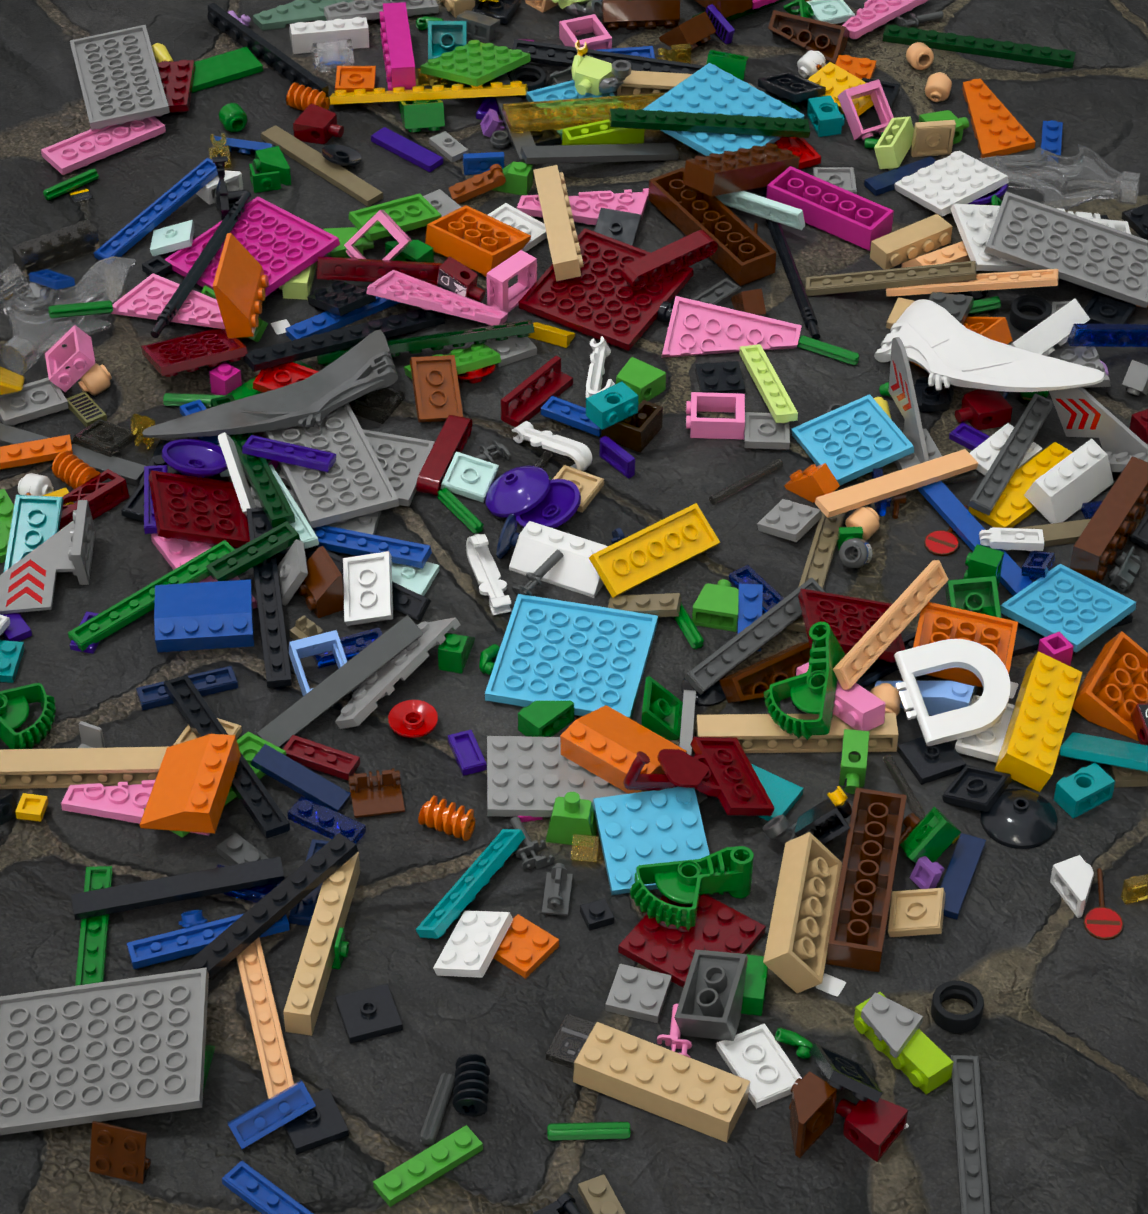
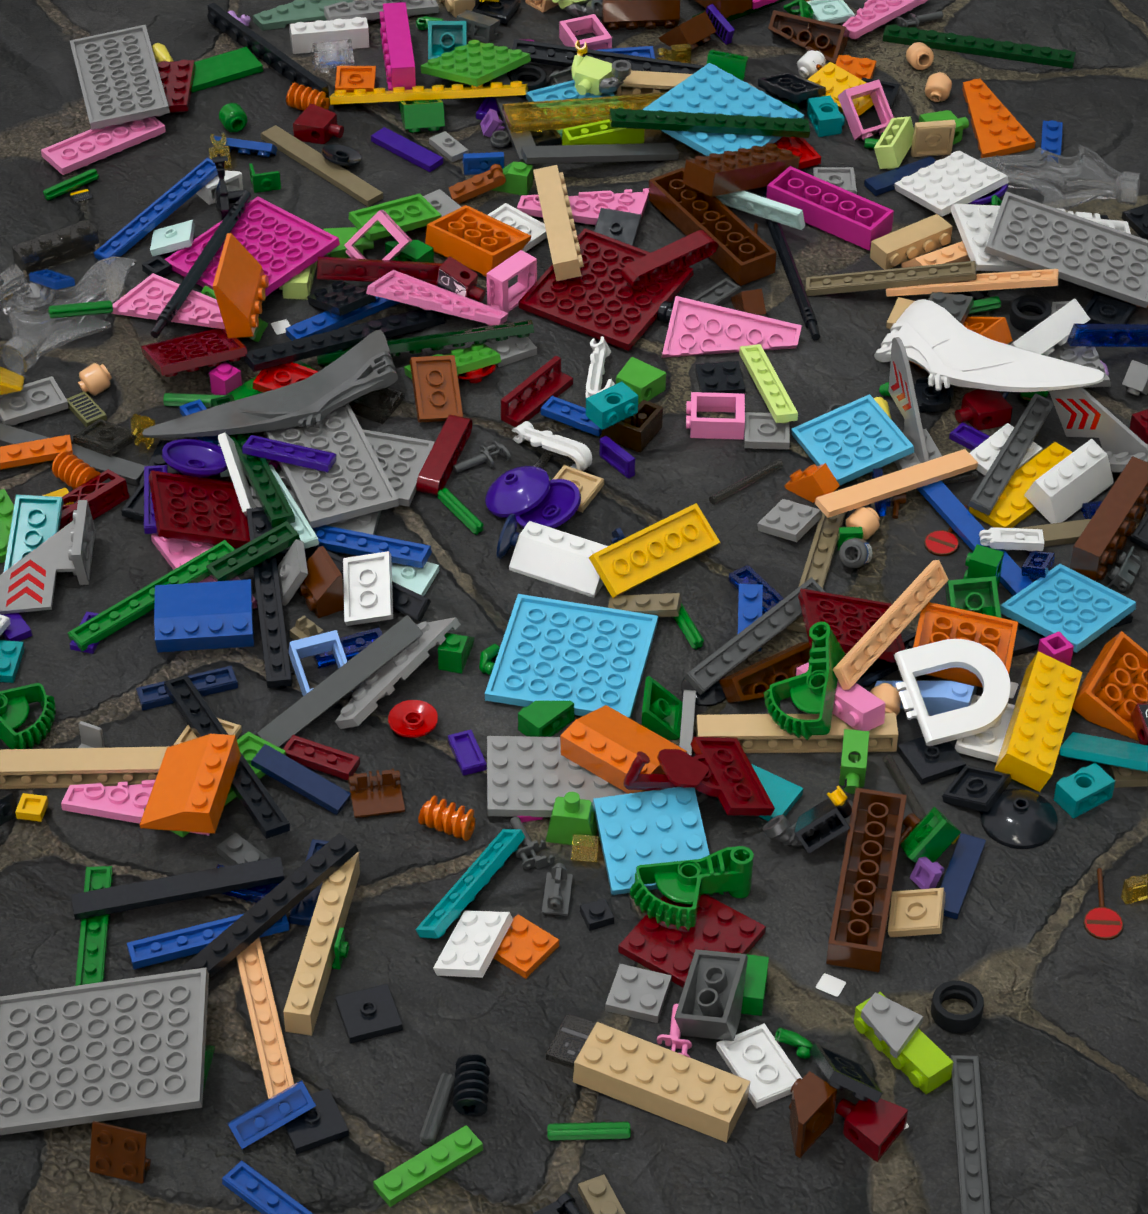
white head [18,473,54,496] -> none
bright pink window [45,325,96,392] -> none
blue plate [179,910,208,928] -> none
green slope [253,146,291,186] -> none
clear blue plate [287,796,366,844] -> none
clear yellow plate [415,68,448,86] -> none
light aqua plate [441,451,499,503] -> none
white piece [466,534,512,616] -> none
dark grey piece [512,549,564,596] -> none
yellow slope [528,322,576,348] -> none
bright green torso [692,579,739,632] -> none
tan brick [763,832,842,993] -> none
green axle [798,336,860,366] -> none
white slope [1050,855,1094,918] -> none

